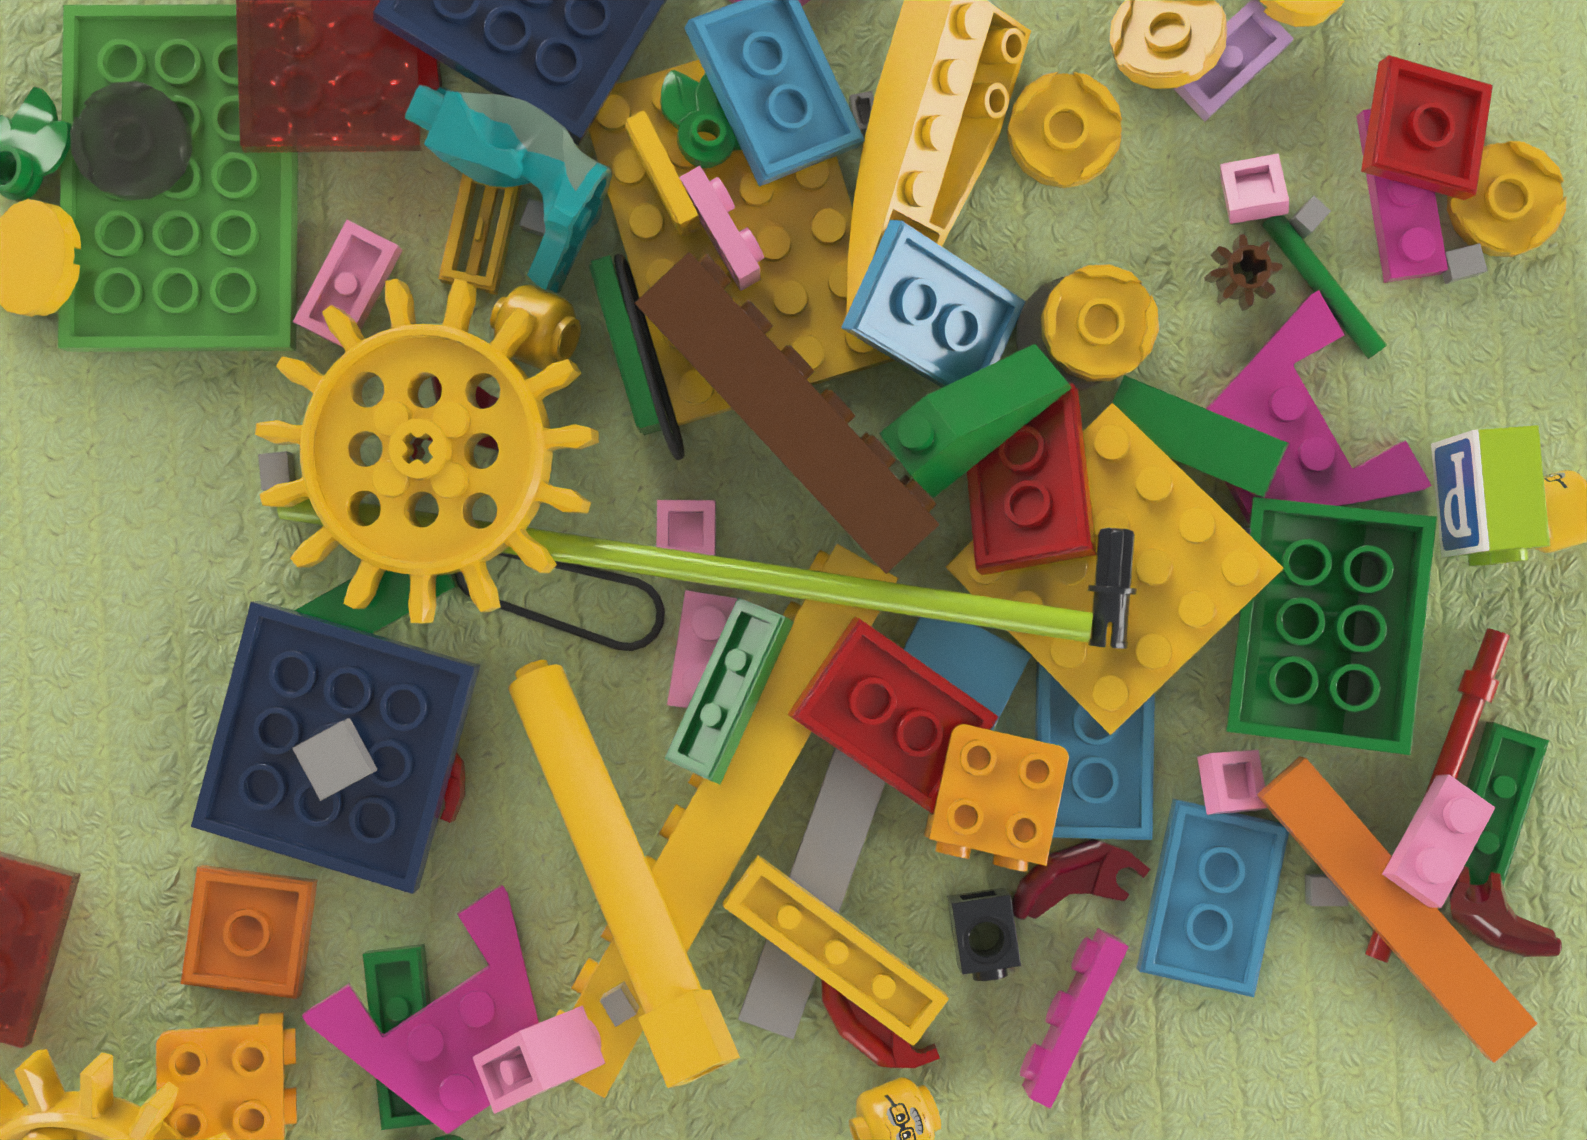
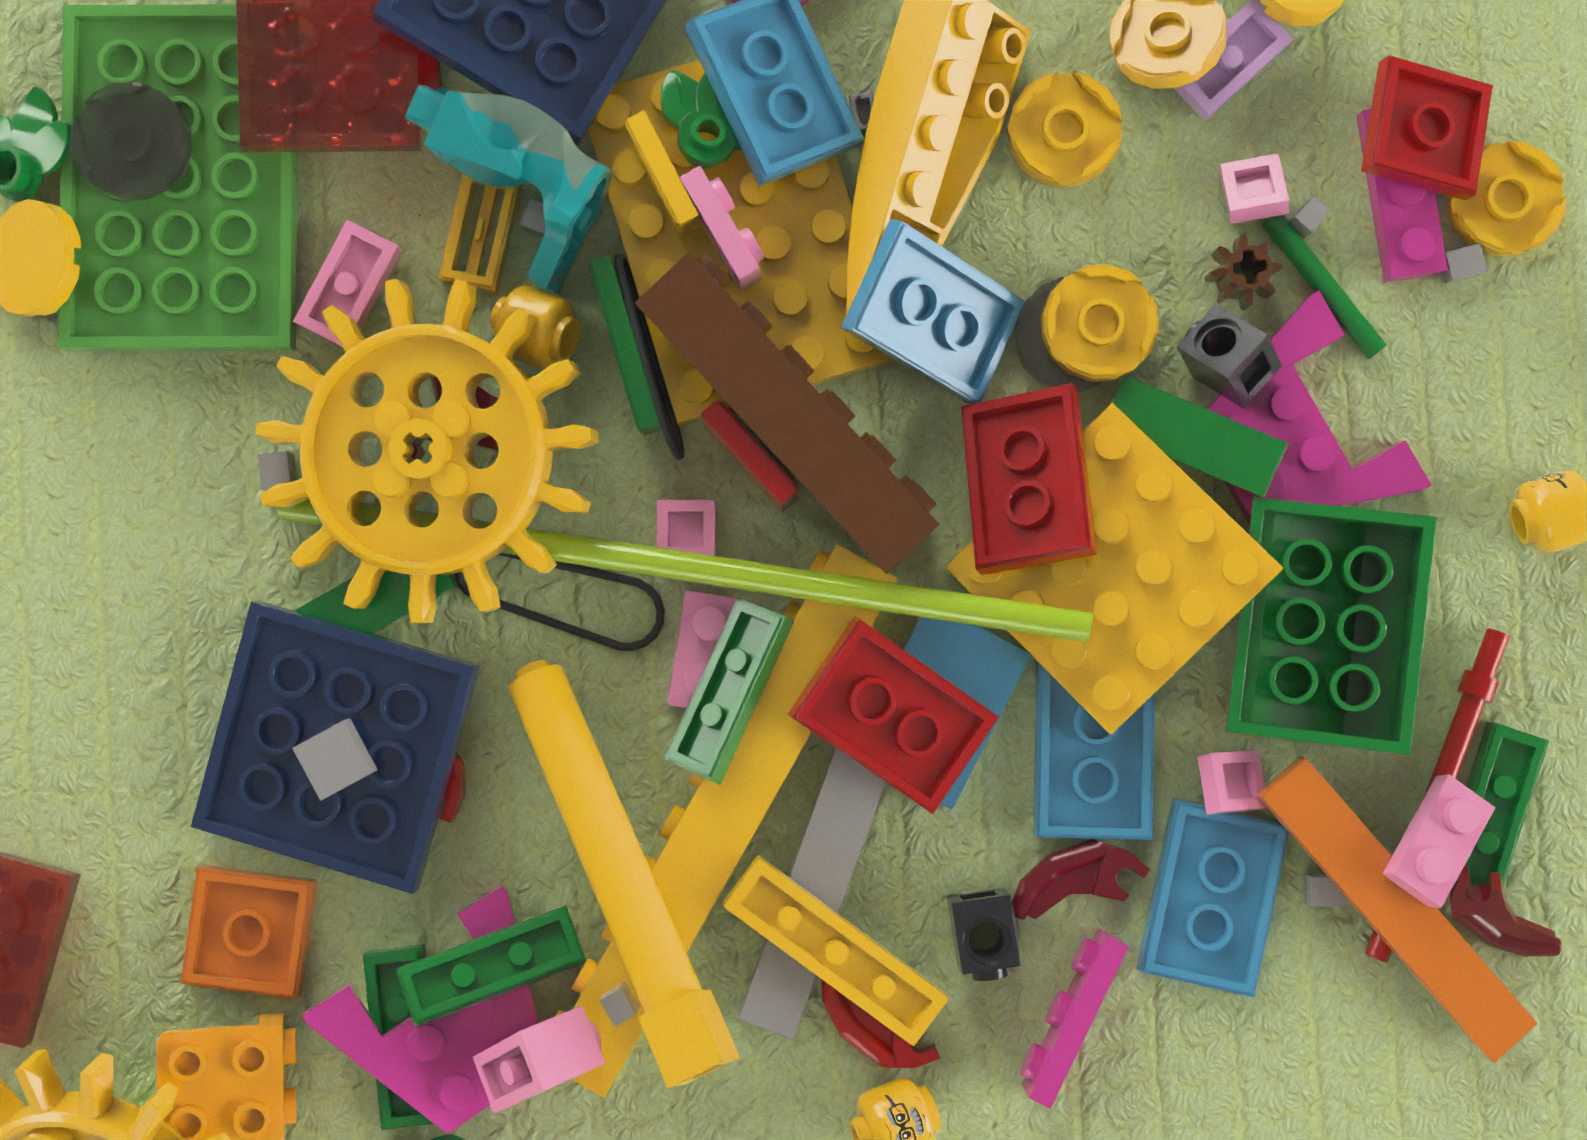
green slope [879,344,1071,498] -> none
light orange bracket [924,724,1069,872] -> none
black axle [1088,527,1137,649] -> none
piece [1431,425,1550,567] -> none
none -> green tile [396,905,586,1028]
none -> red tile [701,400,798,513]
none -> black brick [1177,304,1282,409]

